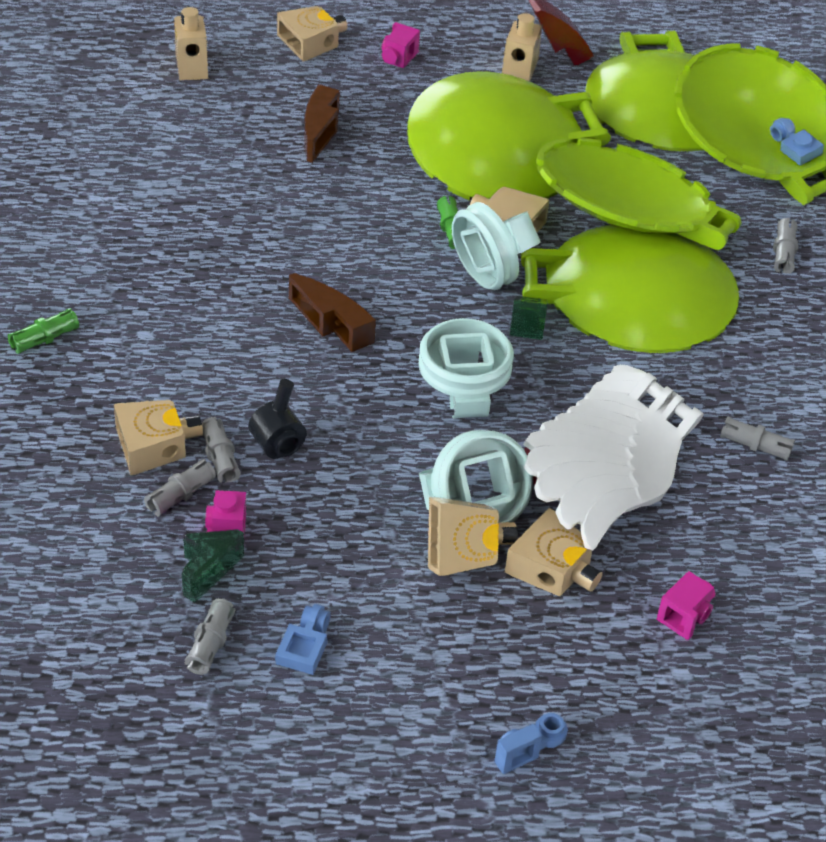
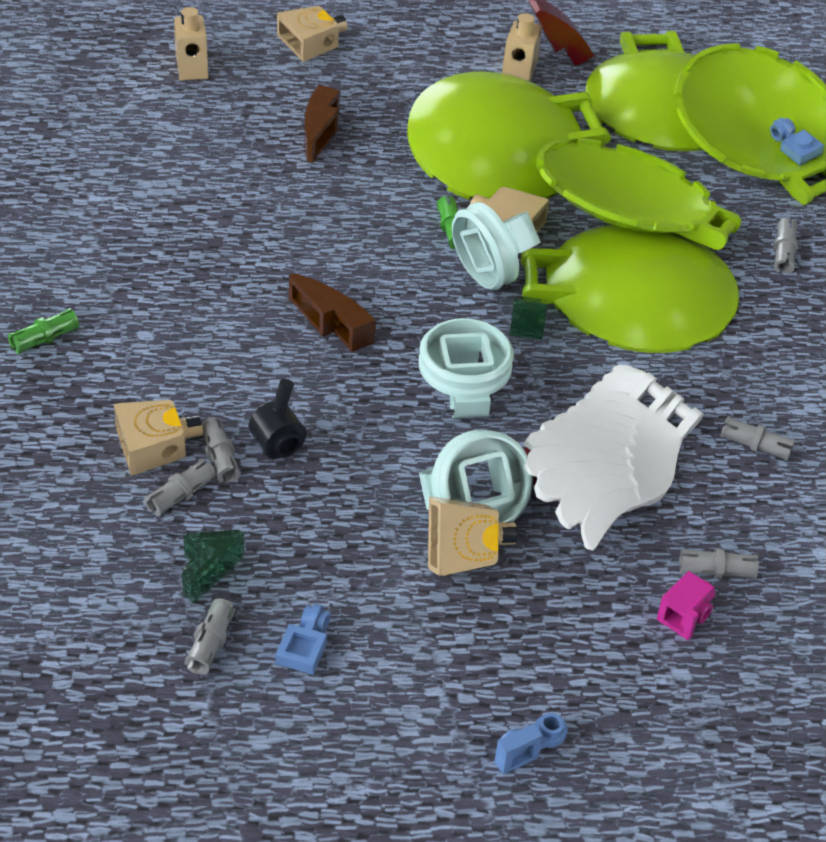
dark pink brick [205,490,246,549] -> none
dark pink brick [382,22,420,68] -> none
tan torso [505,508,602,596] -> none
none -> light grey pin [679,549,759,579]

